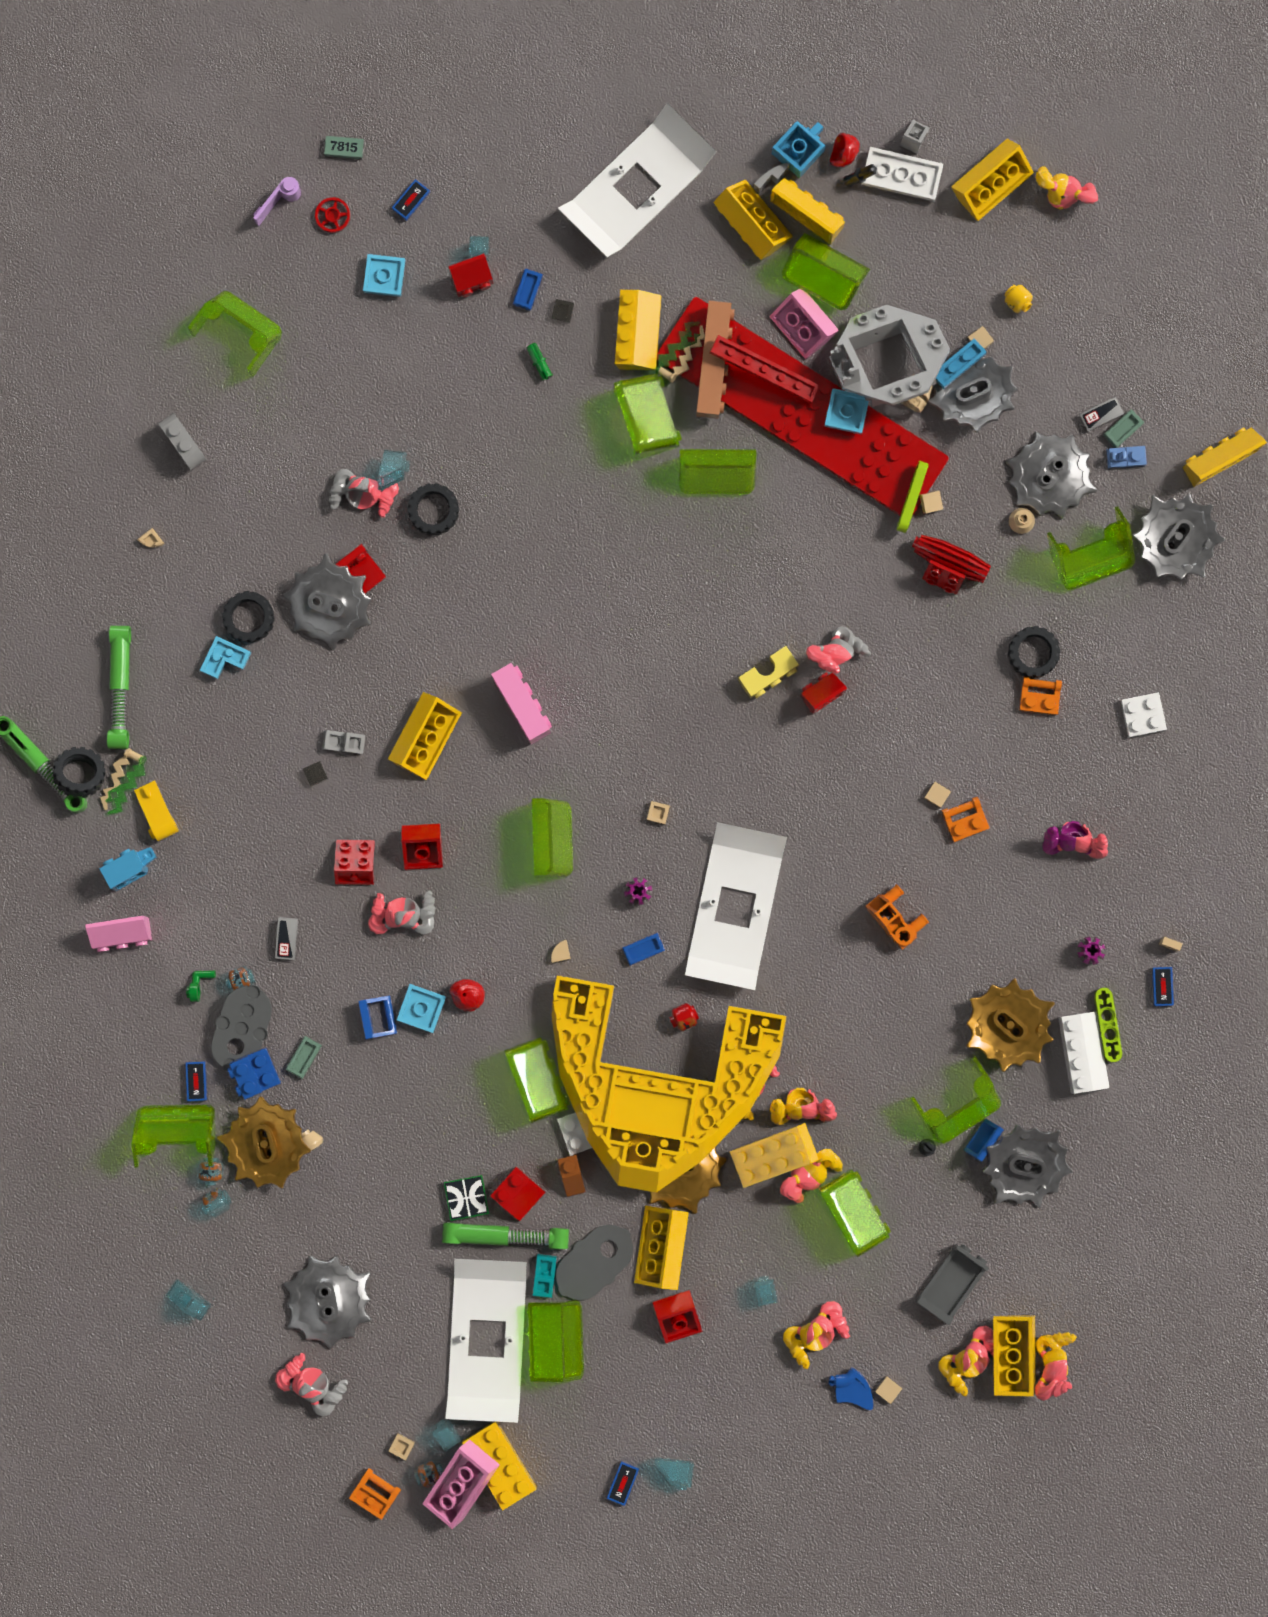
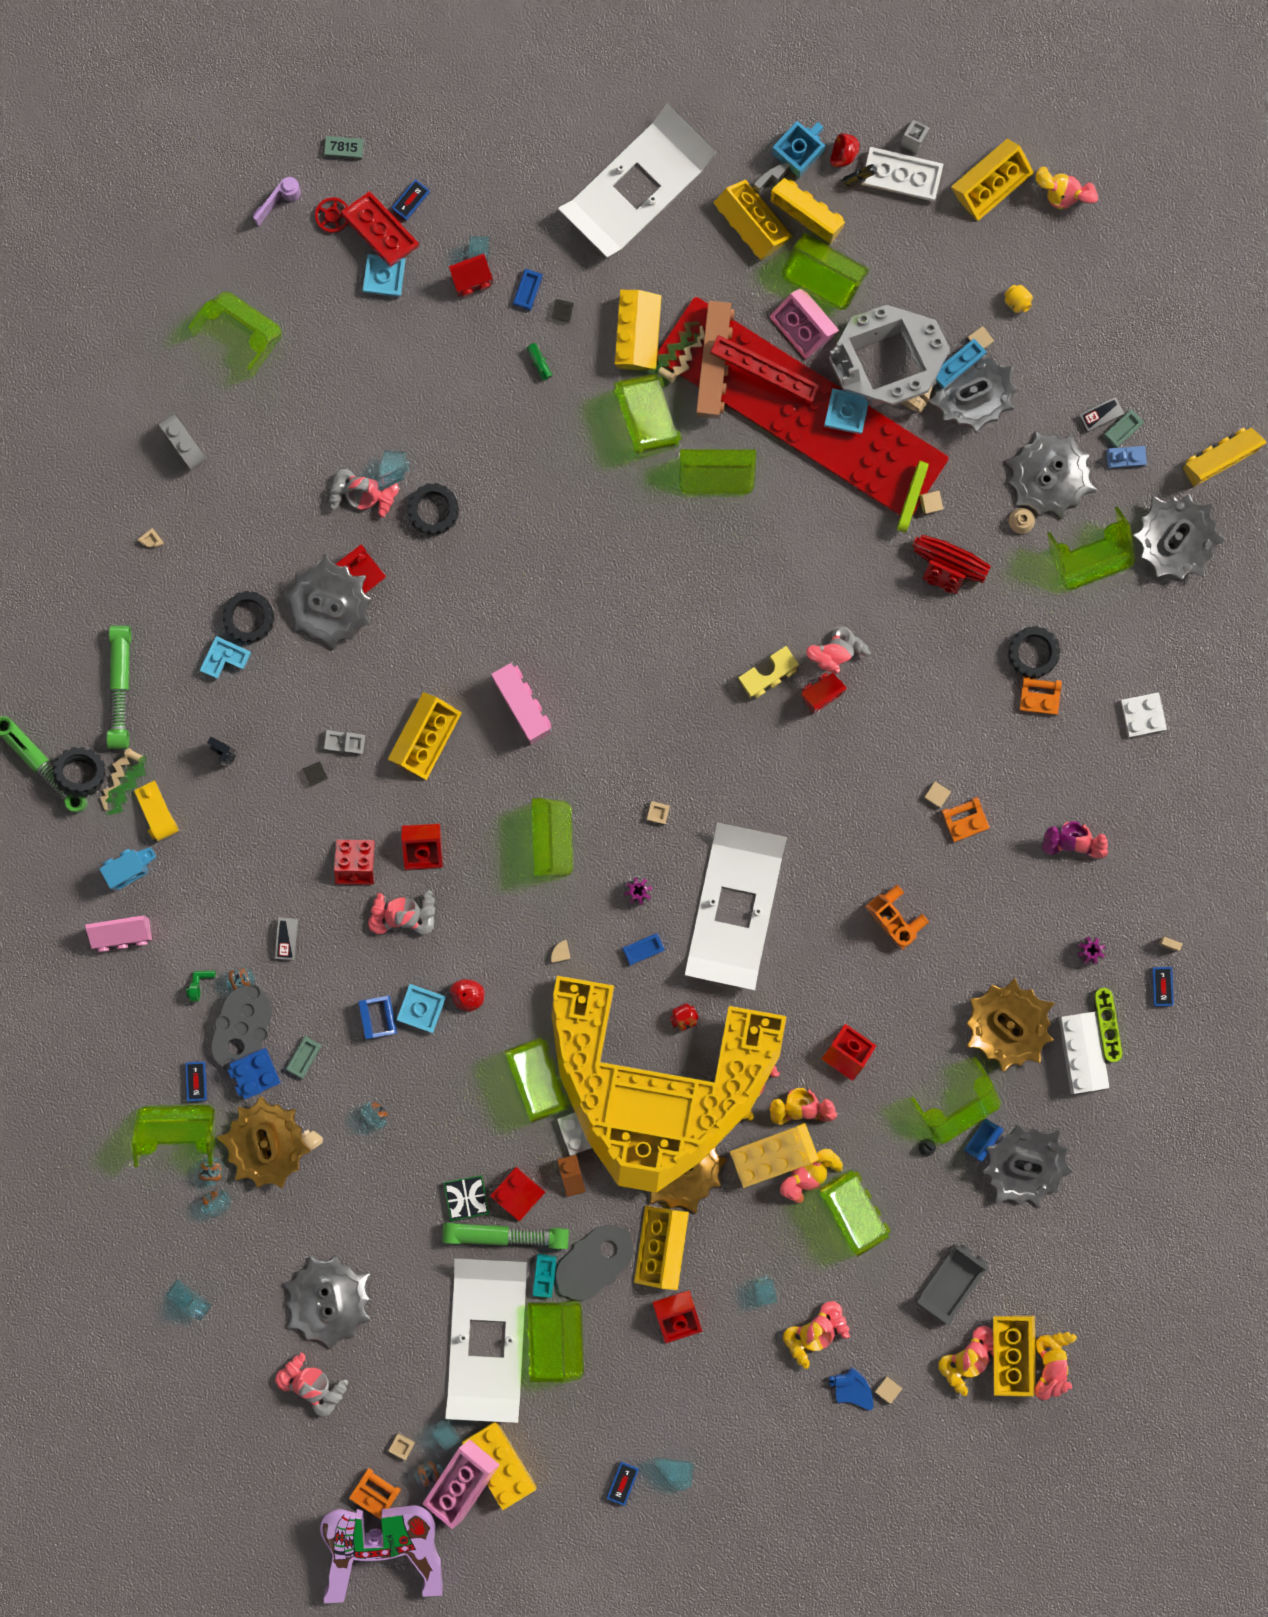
none -> black bracket [207,736,236,766]
none -> animal [320,1505,443,1603]
none -> red plate [341,191,419,267]
none -> clear light blue head [359,1102,388,1131]
none -> red slope [821,1024,877,1081]

